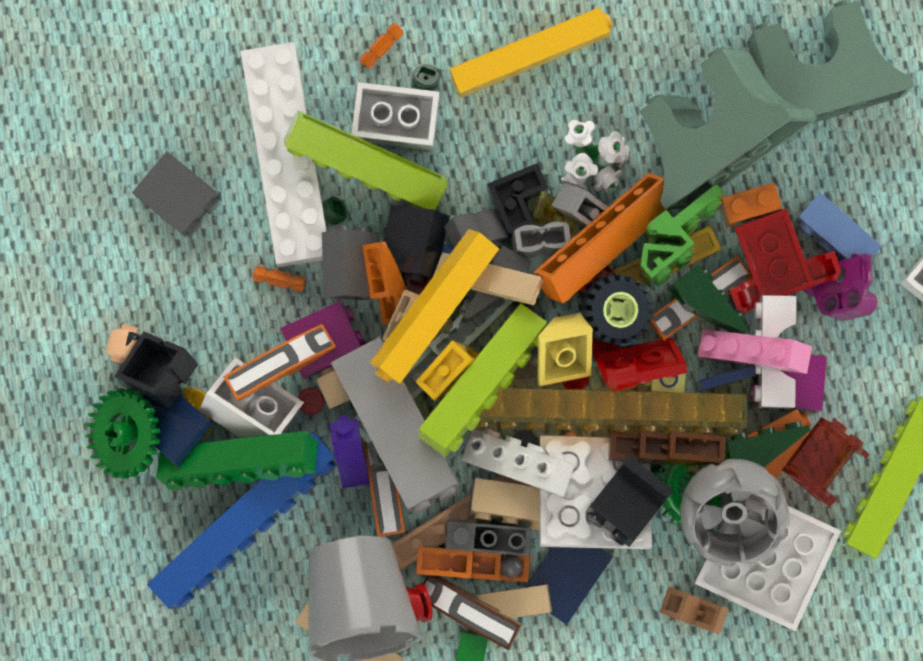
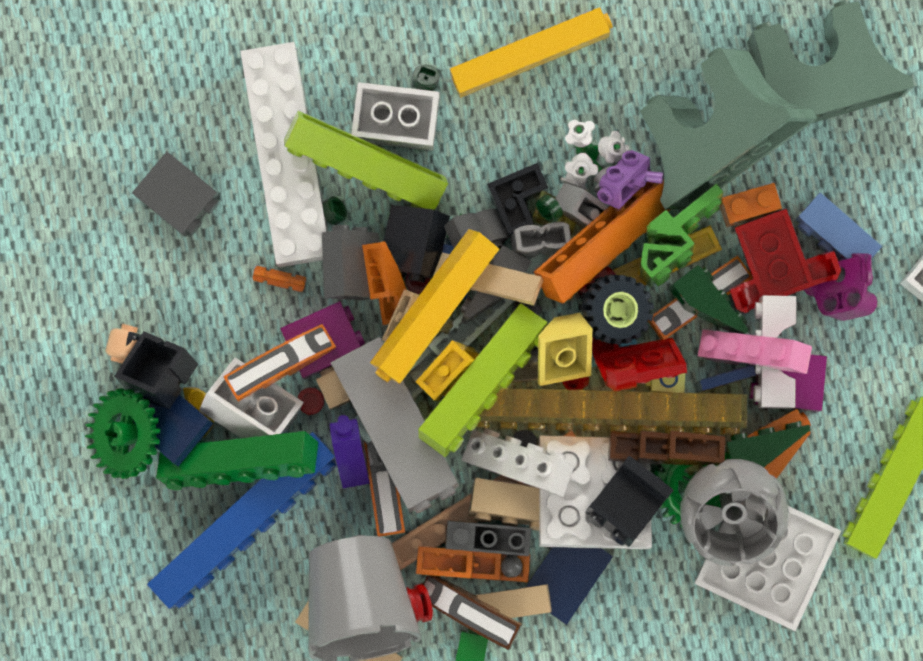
orange axle [359,23,403,69] -> none
medium nougat slope [659,587,729,635] -> none
clear red panel [782,417,870,508] -> none
none -> dark green tile [536,195,563,223]
none -> medium lavender brick [597,150,664,209]

